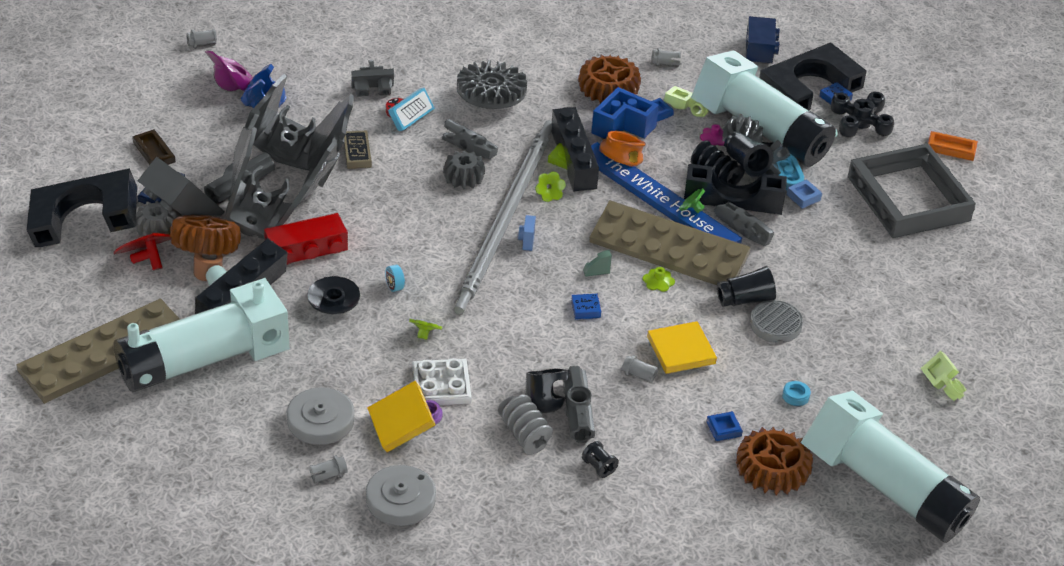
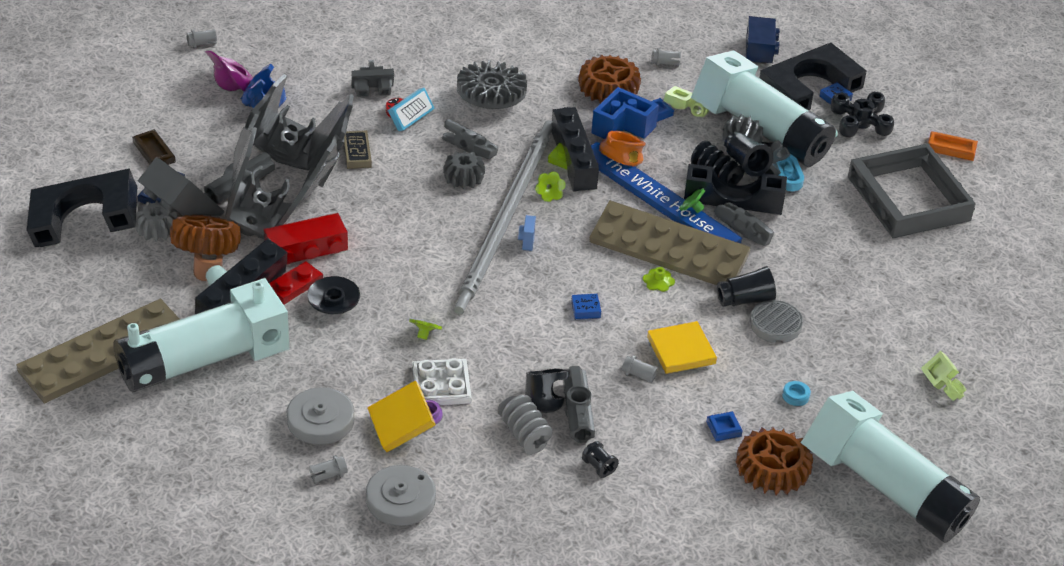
red shield [113,233,171,271] -> none
medium azure tile [385,264,405,292] -> none
sand green tile [583,250,612,277] -> none
dark pink plant [700,124,724,146] -> none
medium blue plate [787,179,822,209] -> none
none -> red plate [269,261,323,305]

